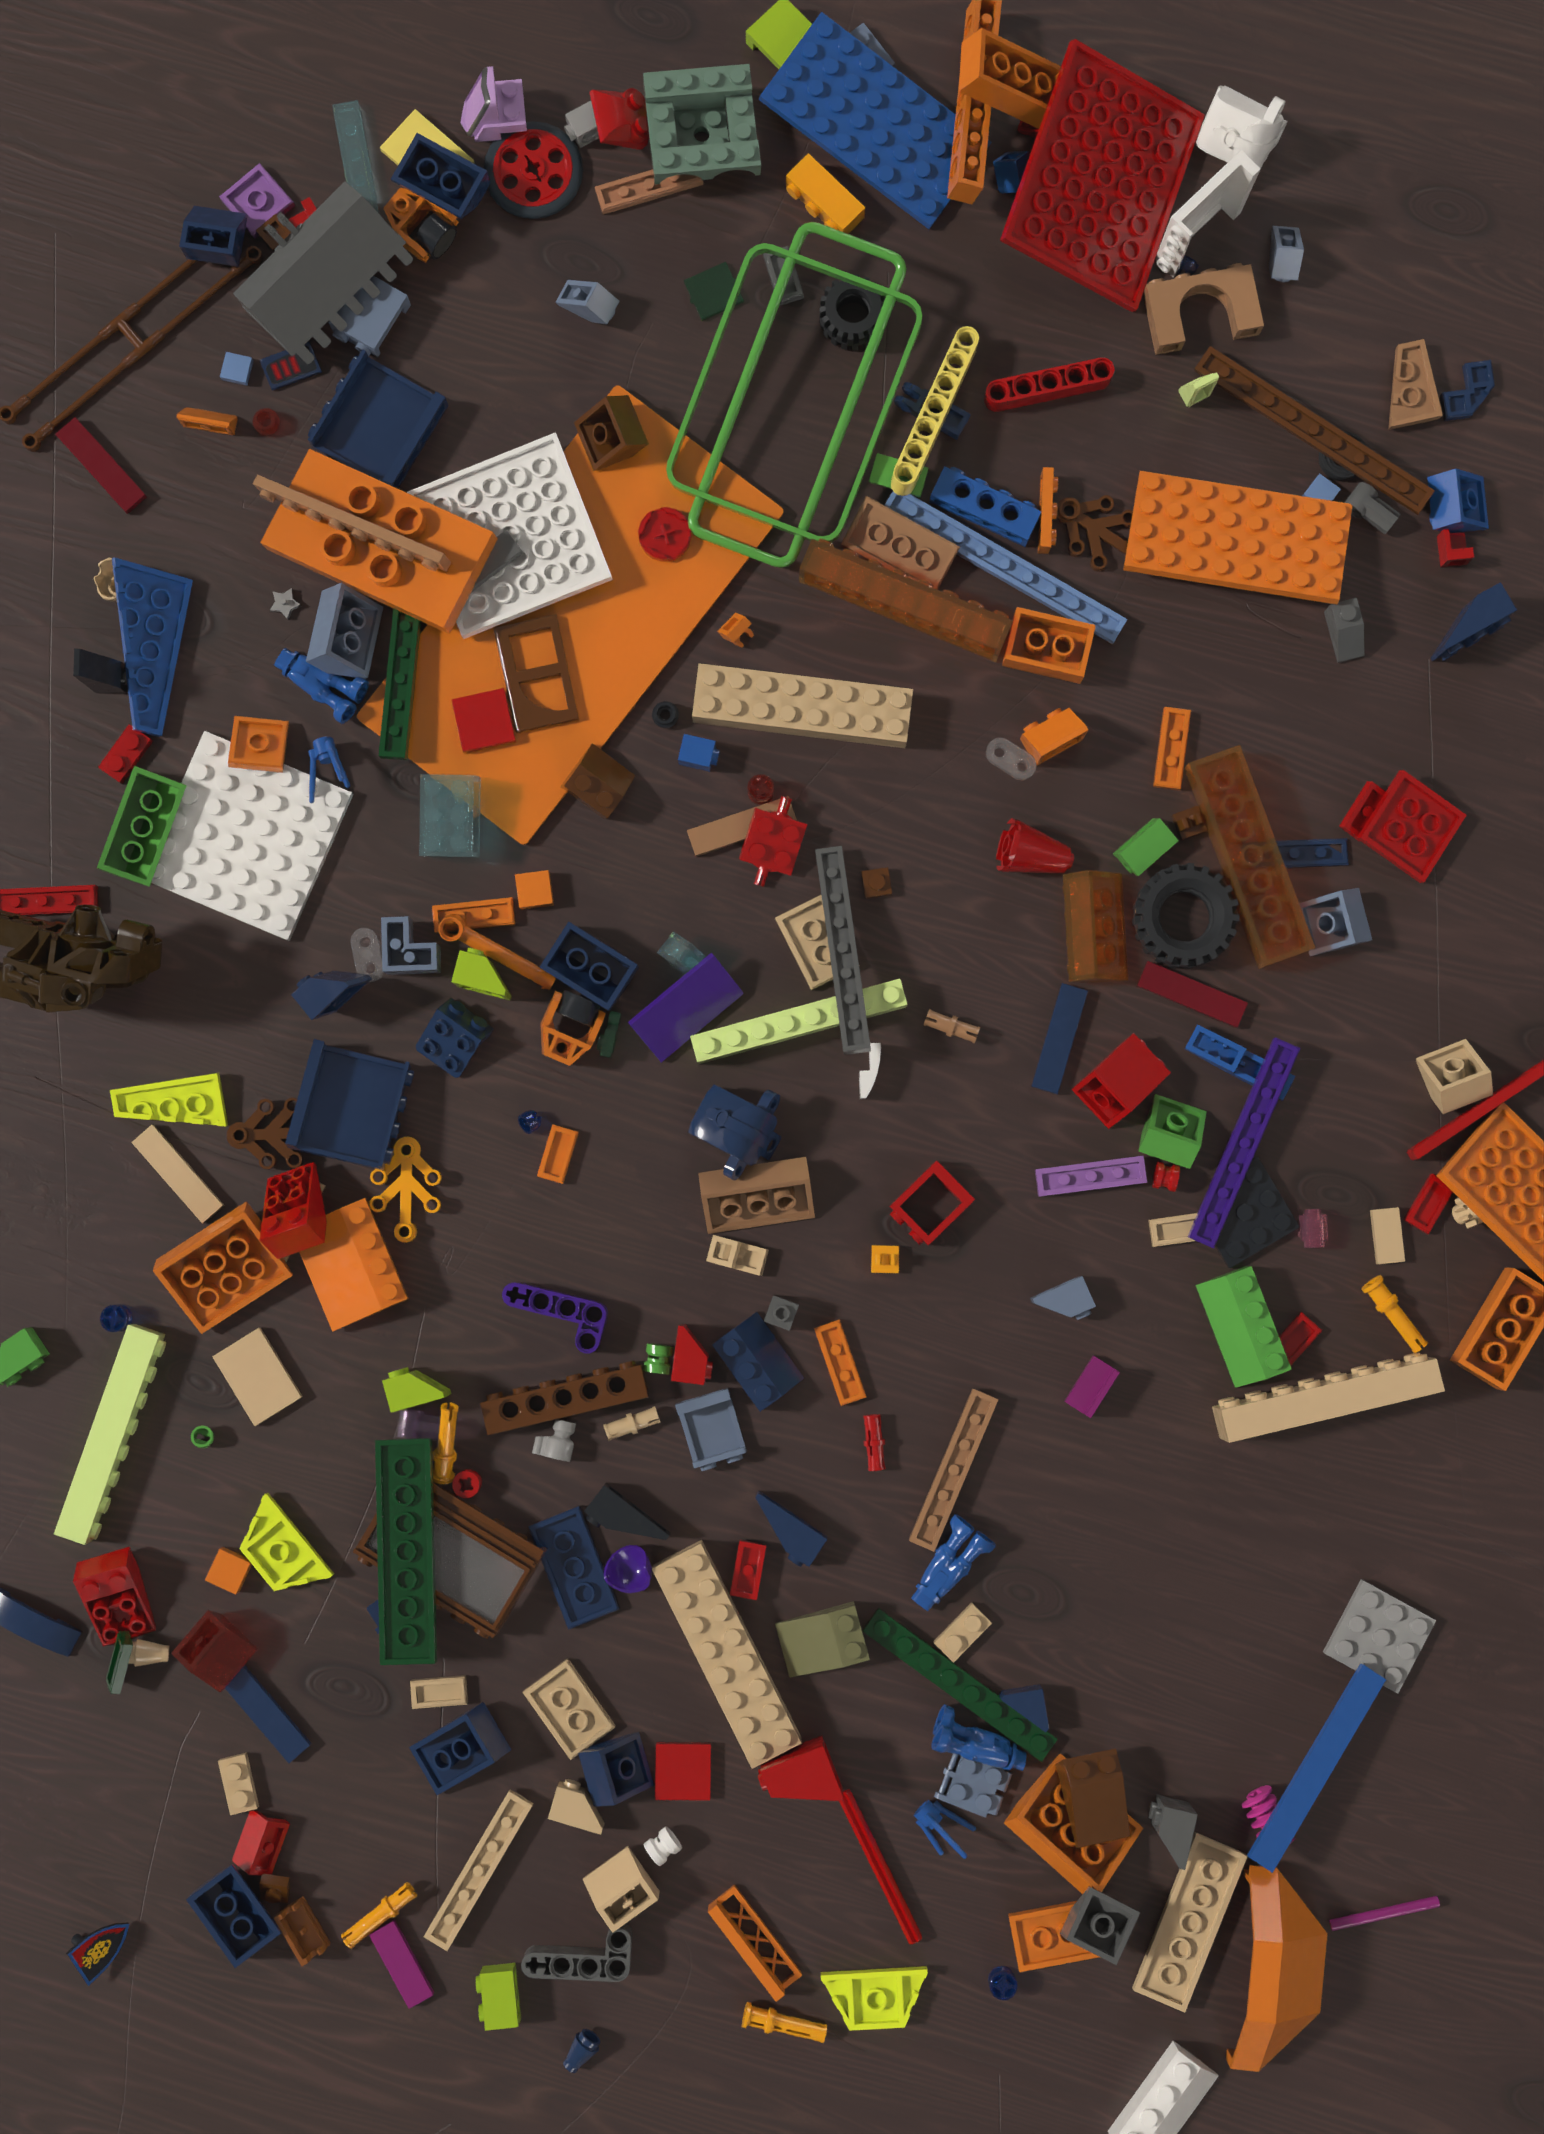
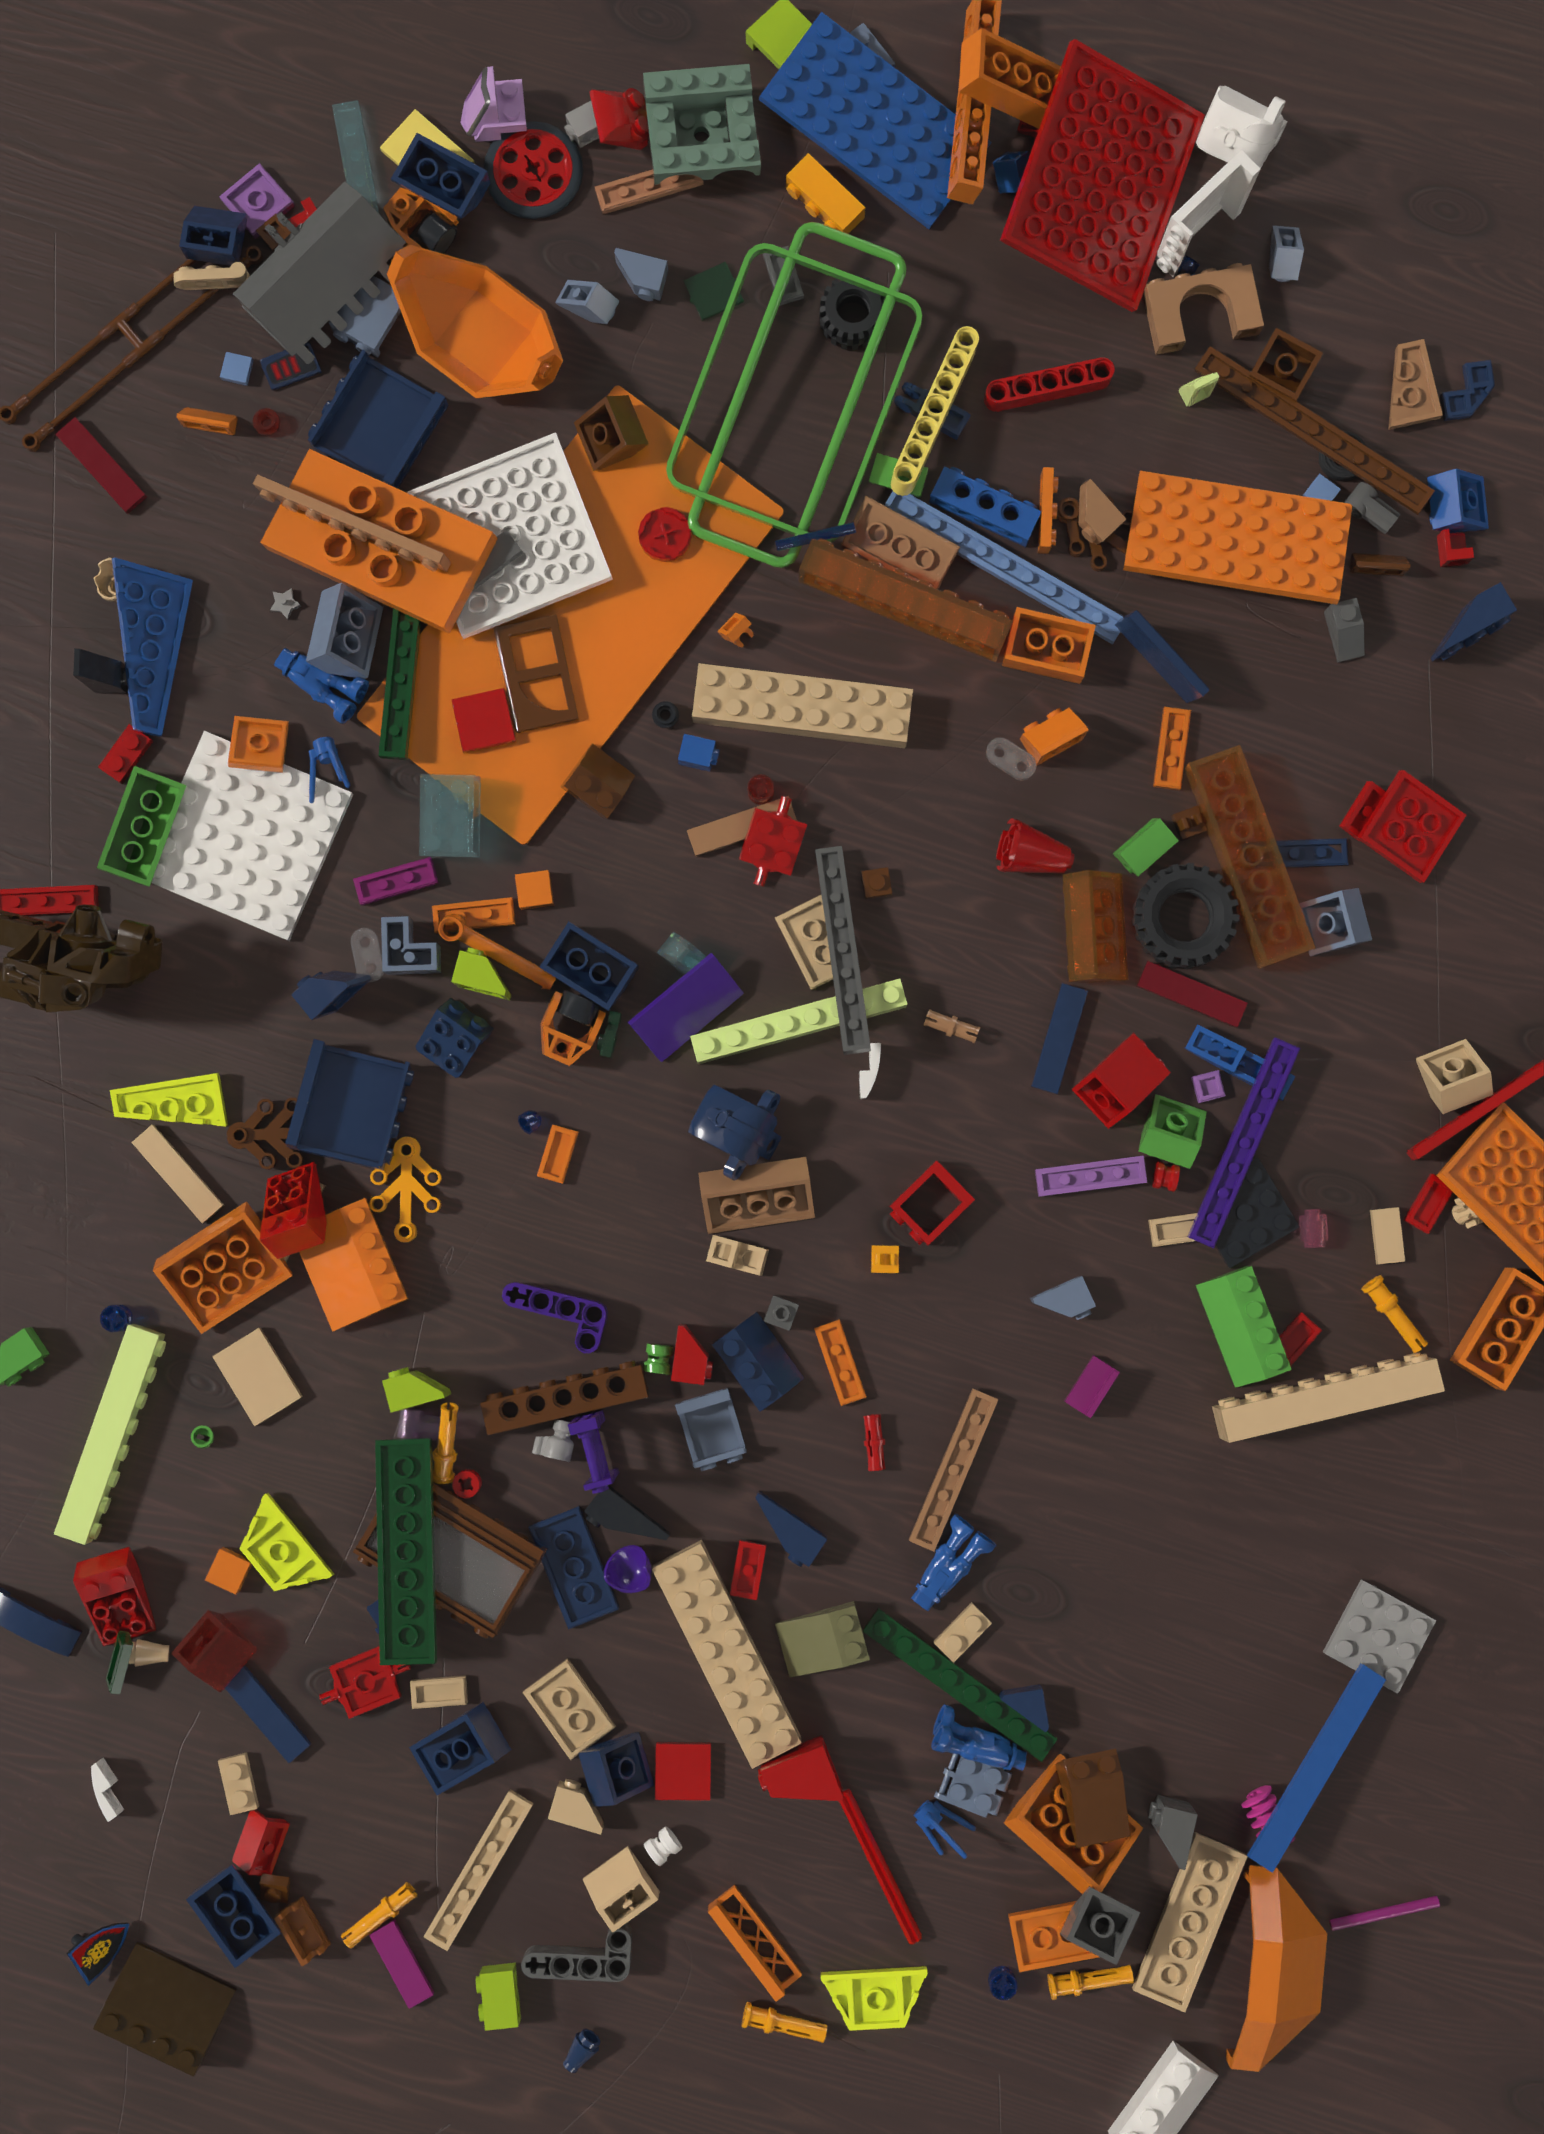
tan pin [603,1406,661,1441] -> none
none -> white slope [91,1758,124,1822]
none -> dark brown slope [93,1942,237,2077]
none -> tan plate [174,262,250,290]
none -> red plate [319,1646,411,1719]
none -> magenta tile [353,857,439,906]
none -> orange panel [387,244,563,398]
none -> dark purple fence [568,1410,619,1494]
none -> sand blue slope [614,248,668,301]
none -> clear blue bar [775,522,856,551]
none -> light orange pin [1047,1965,1134,2000]
none -> medium nougat slope [1079,479,1126,545]
none -> dark blue tile [1115,610,1209,703]
none -> medium lavender tile [1191,1070,1226,1103]
none -> reddish brown slope [1249,328,1323,401]
none -> reddish brown slope [1350,553,1410,576]

